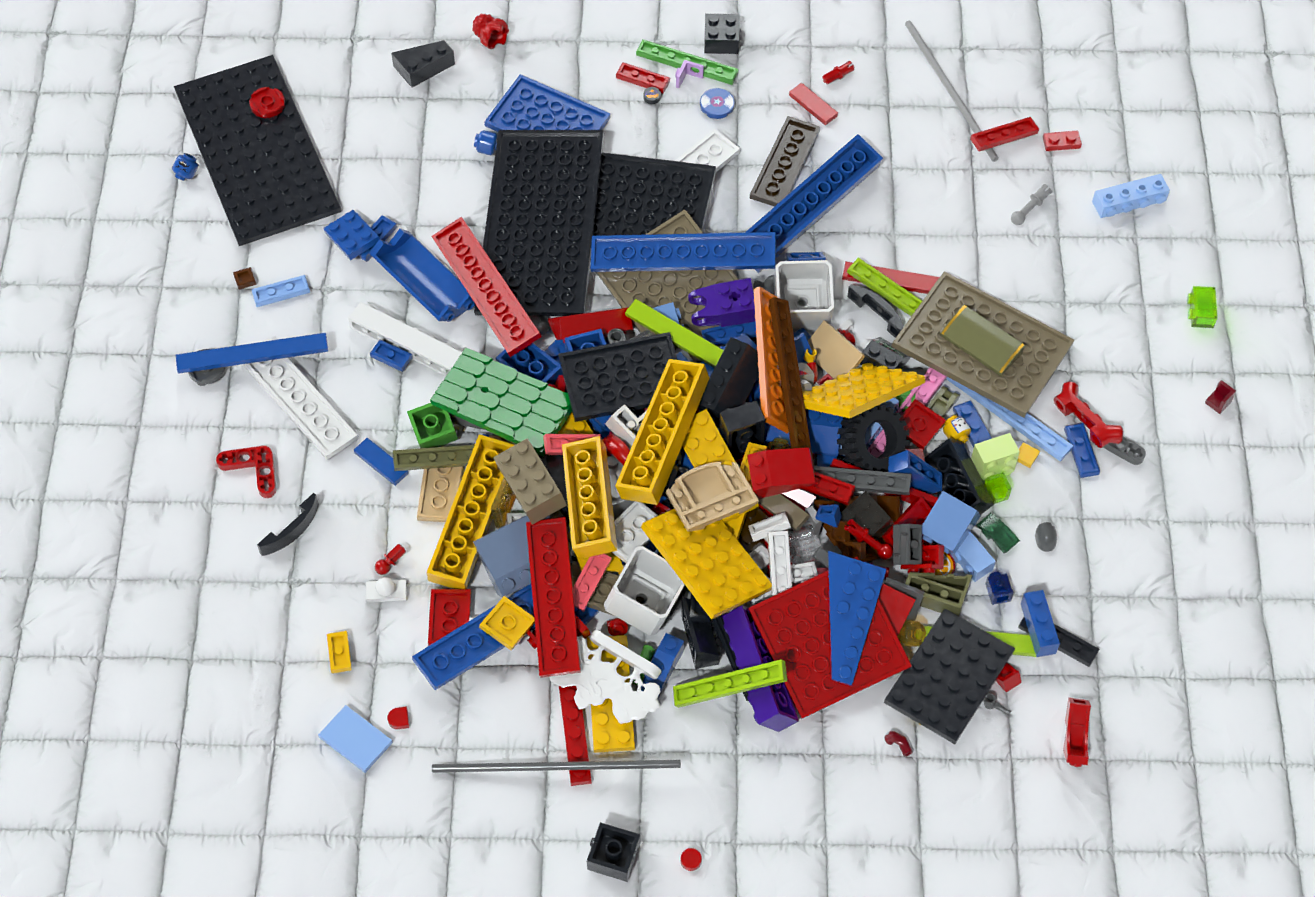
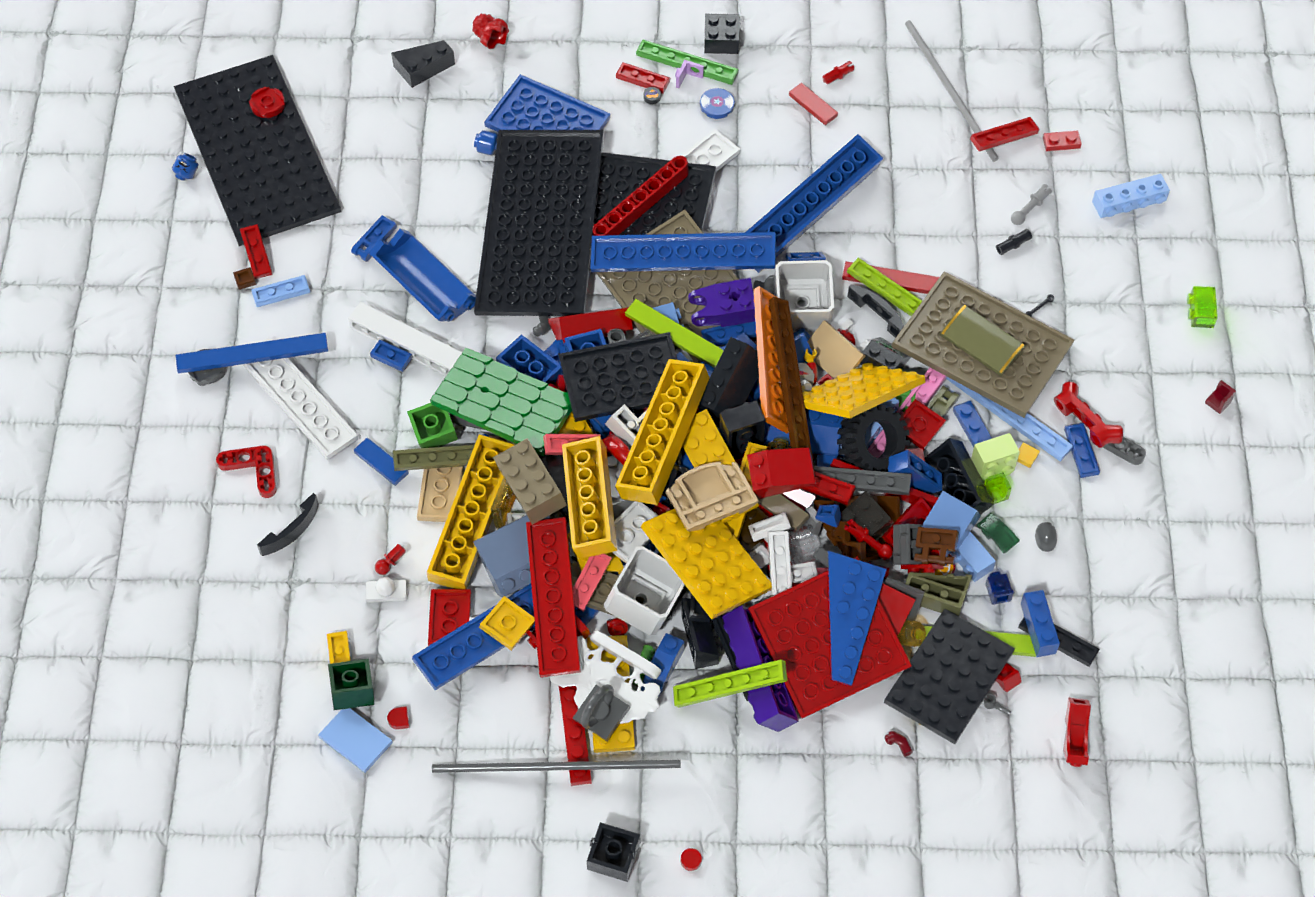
blue plate [323,210,380,261] -> none
plate [431,217,542,357] -> none
plate [749,116,820,207] -> none
yellow head [943,415,971,444] -> none
none -> red tile [240,224,272,279]
none -> dark green brick [328,659,375,711]
none -> dark grey tile [573,684,630,741]
none -> red beam [593,155,689,236]
none -> reddish brown plate [914,527,959,566]
none -> black pin [996,229,1032,255]
none -> black hinge [1025,294,1054,317]

